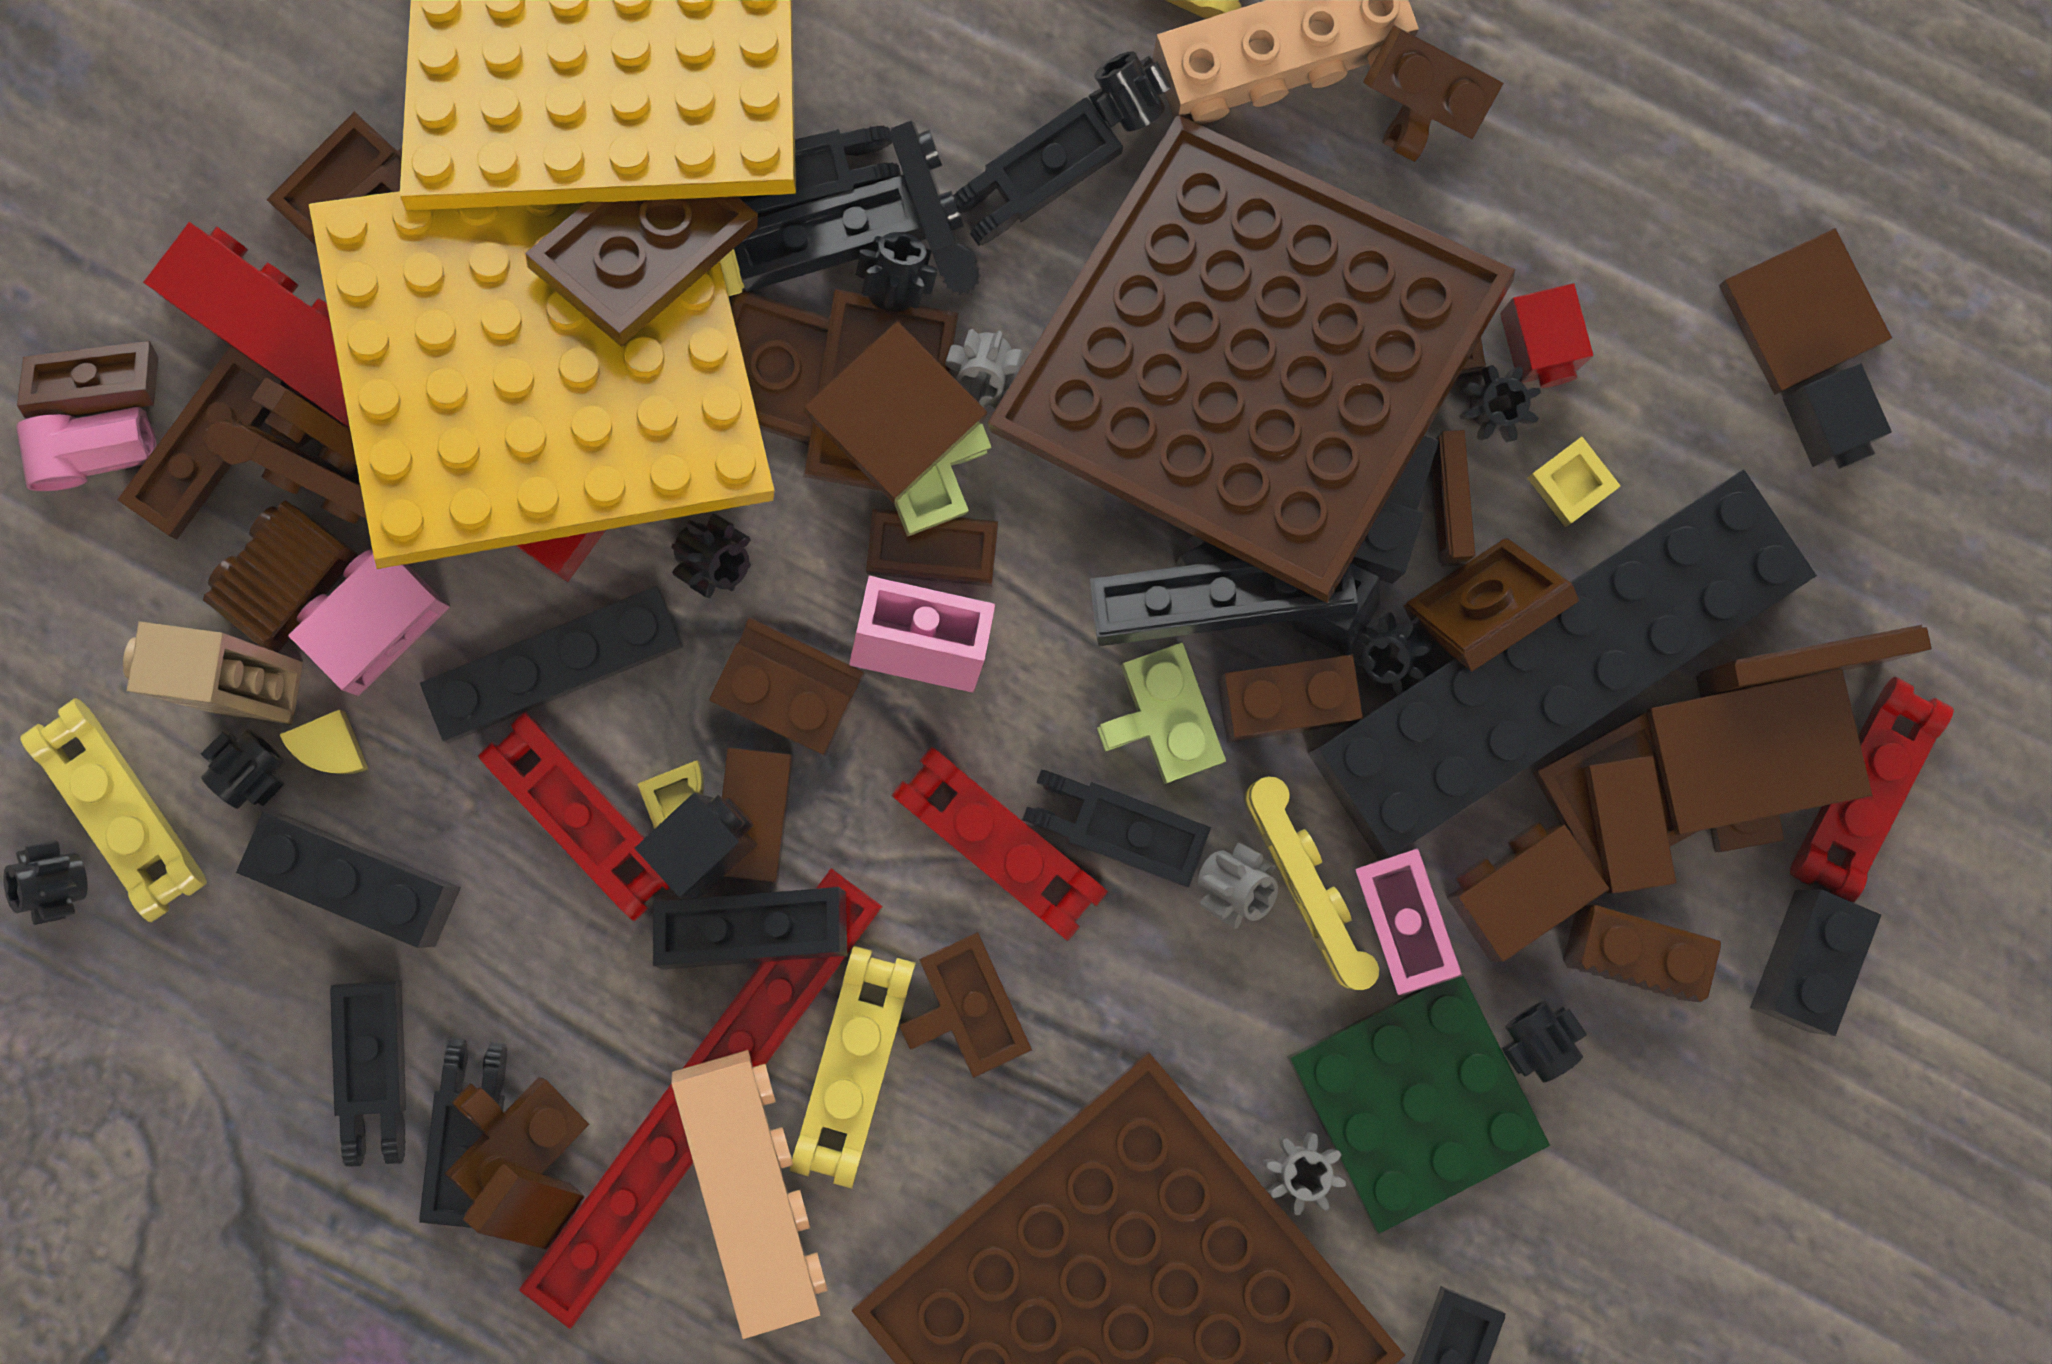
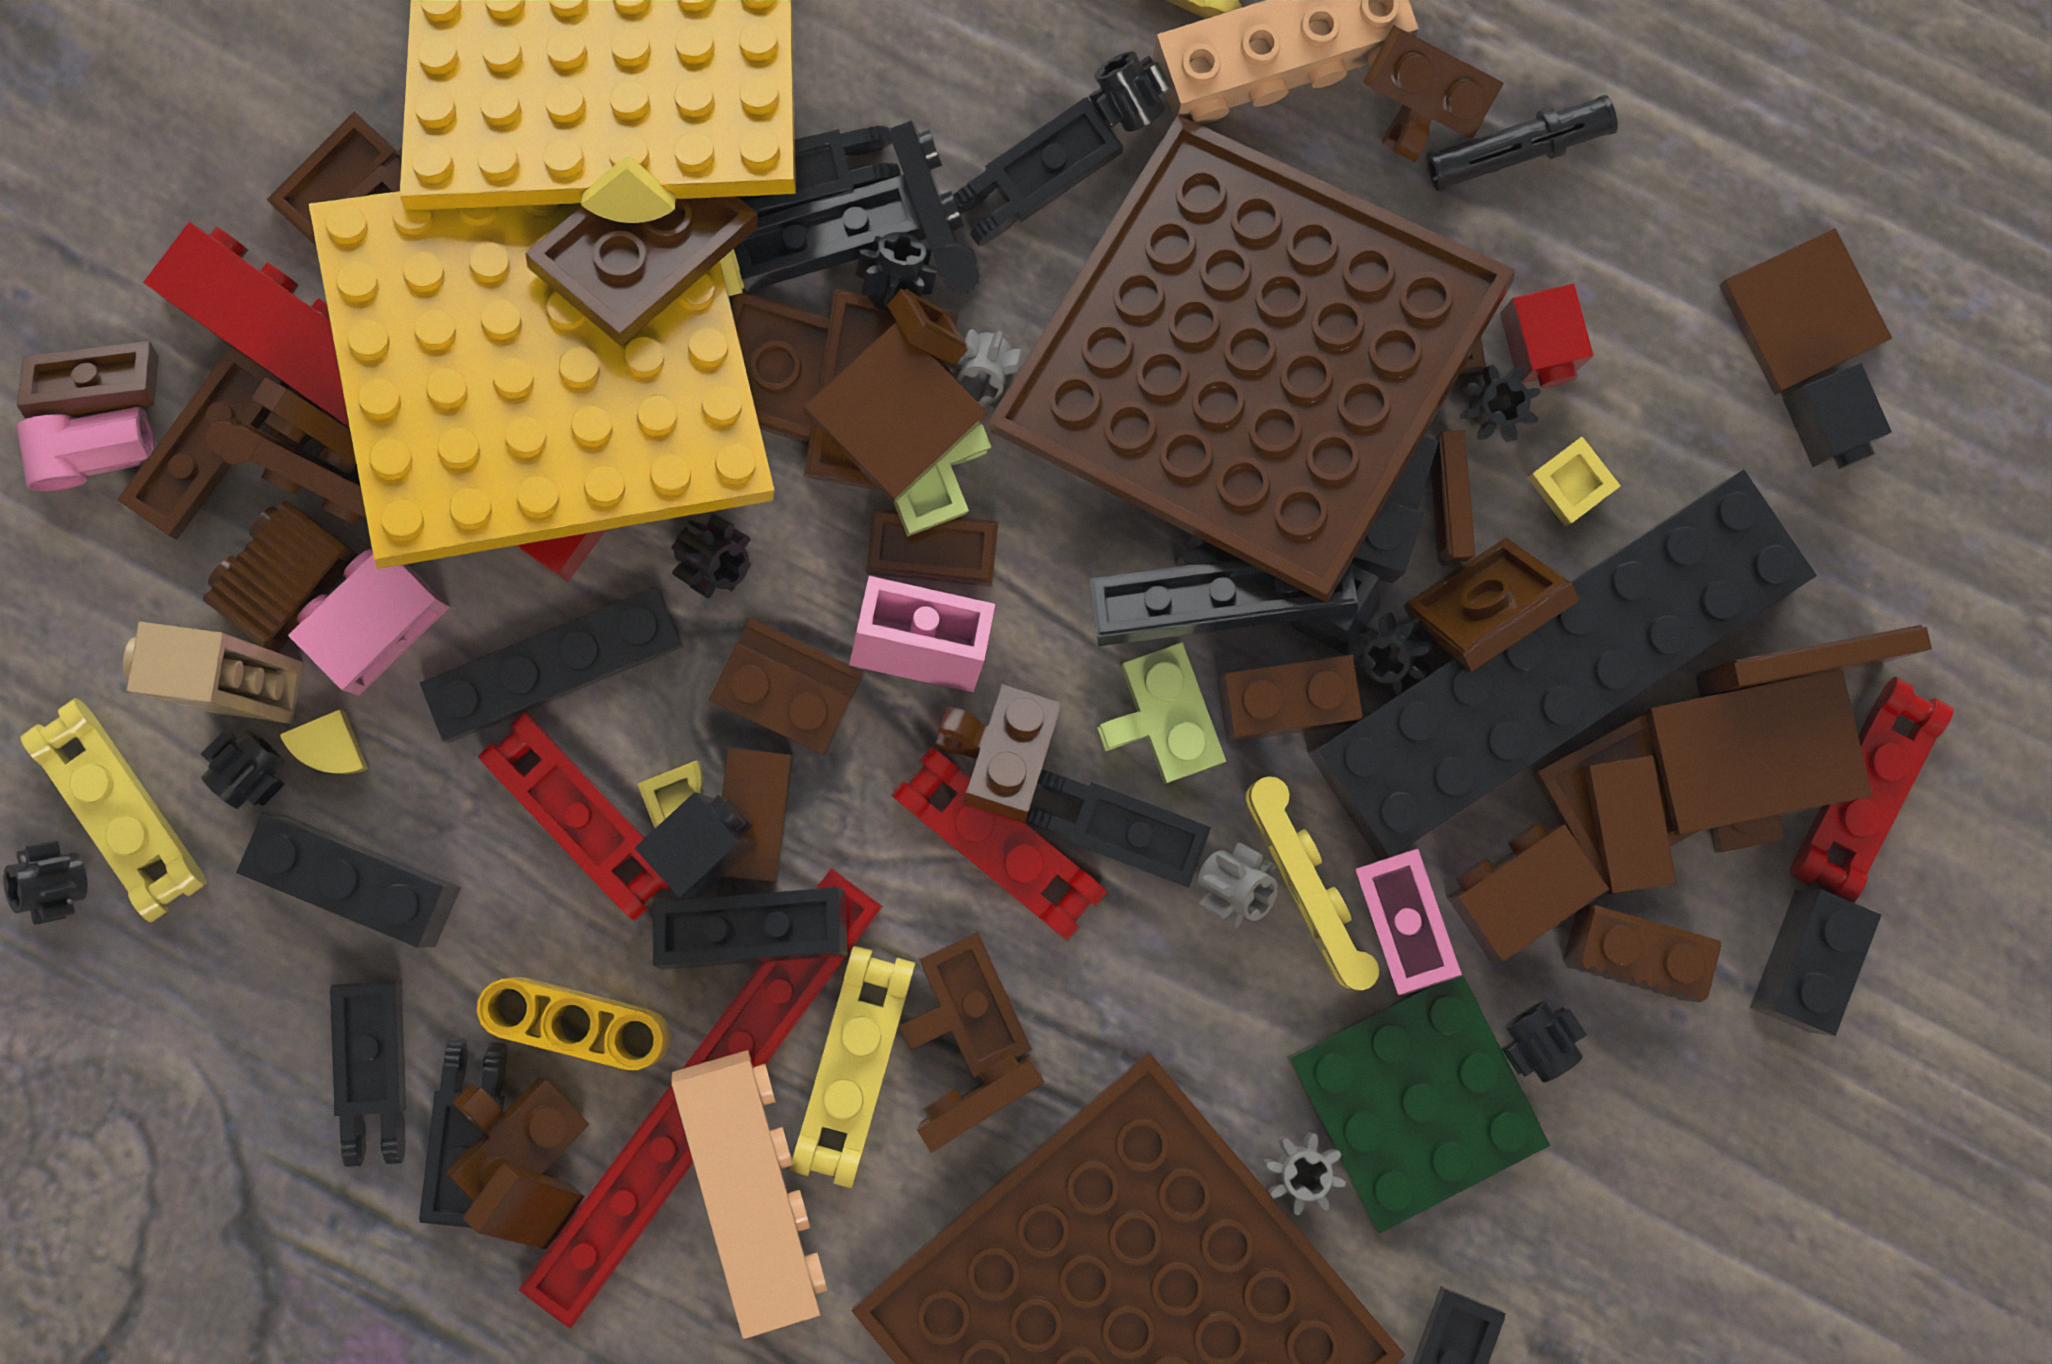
none -> yellow beam [477,977,671,1070]
none -> light yellow tile [581,155,676,223]
none -> reddish brown tile [887,289,968,366]
none -> reddish brown plate [917,1053,1044,1153]
none -> plate [935,684,1062,823]
none -> black pin [1426,95,1618,191]

